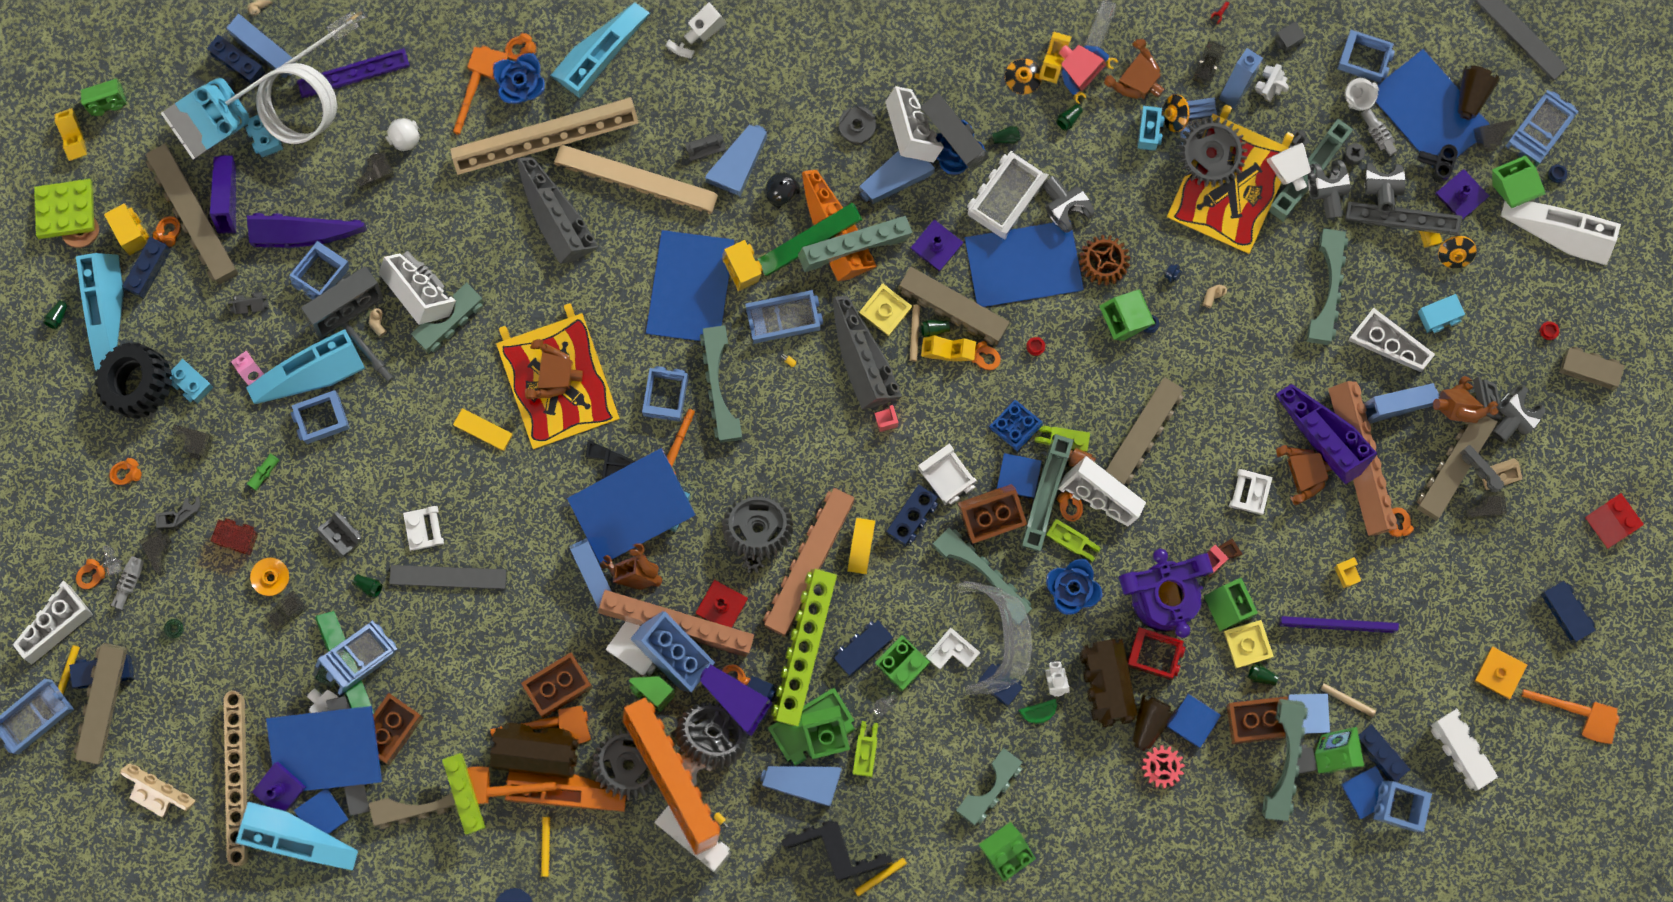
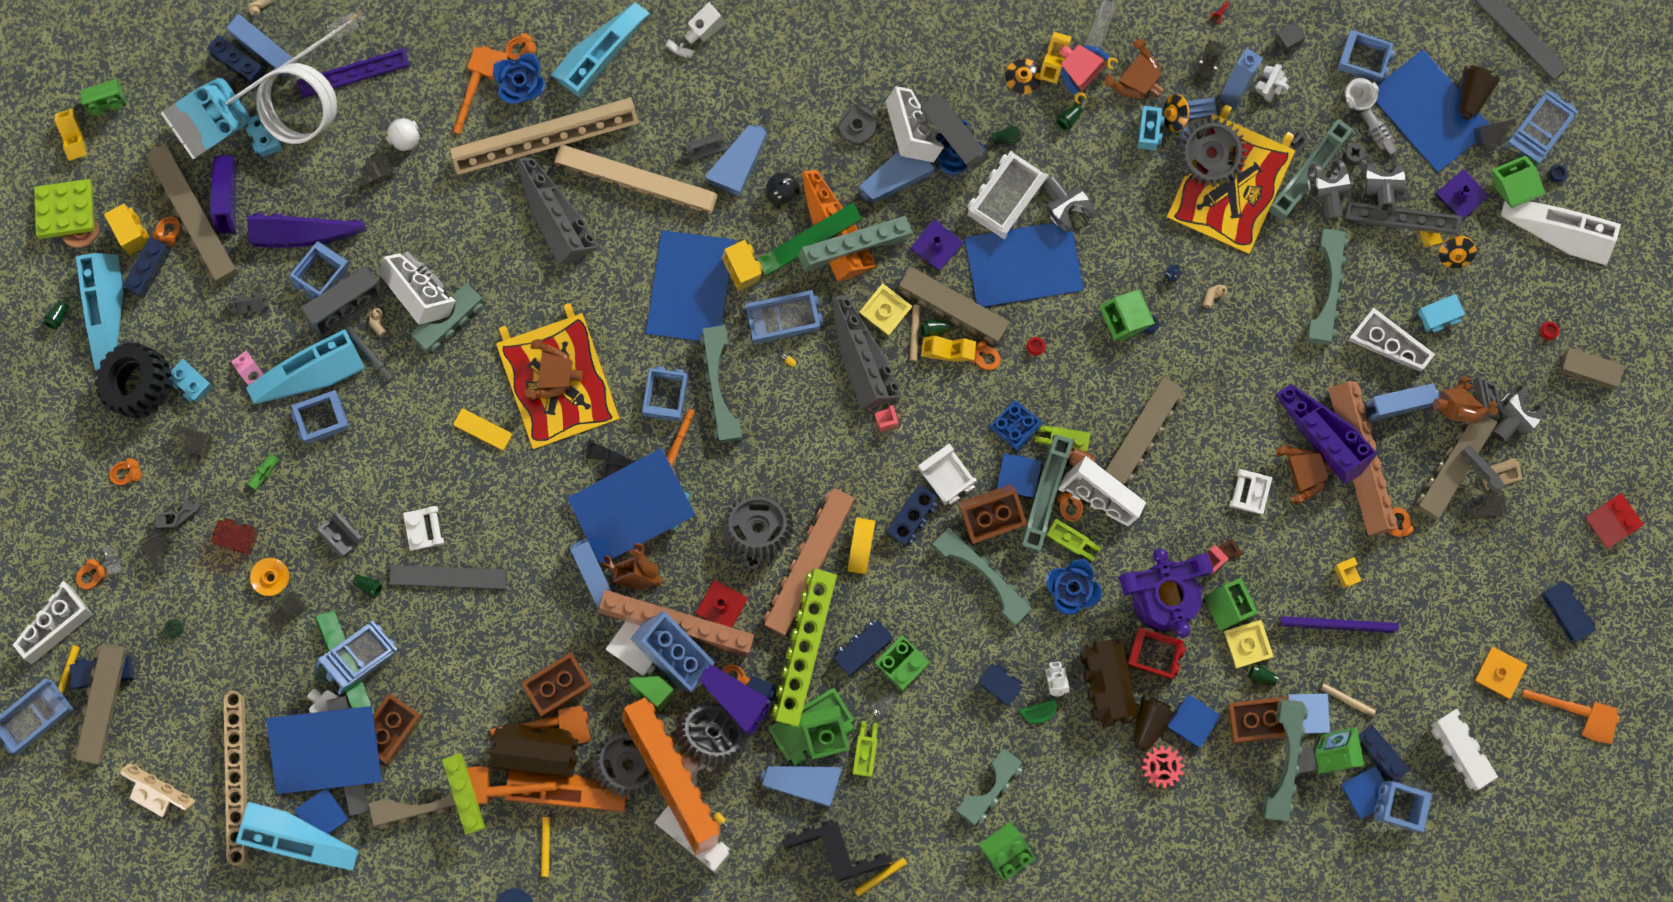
light grey hinge [111,556,144,610] -> none
dark purple tile [252,762,306,812] -> none
white plate [925,628,980,670] -> none
clear piece [957,581,1032,695] -> none
dark orange gear [1079,235,1130,286] -> none
white torso [1266,143,1311,191] -> none
black beam [1417,144,1458,183] -> none

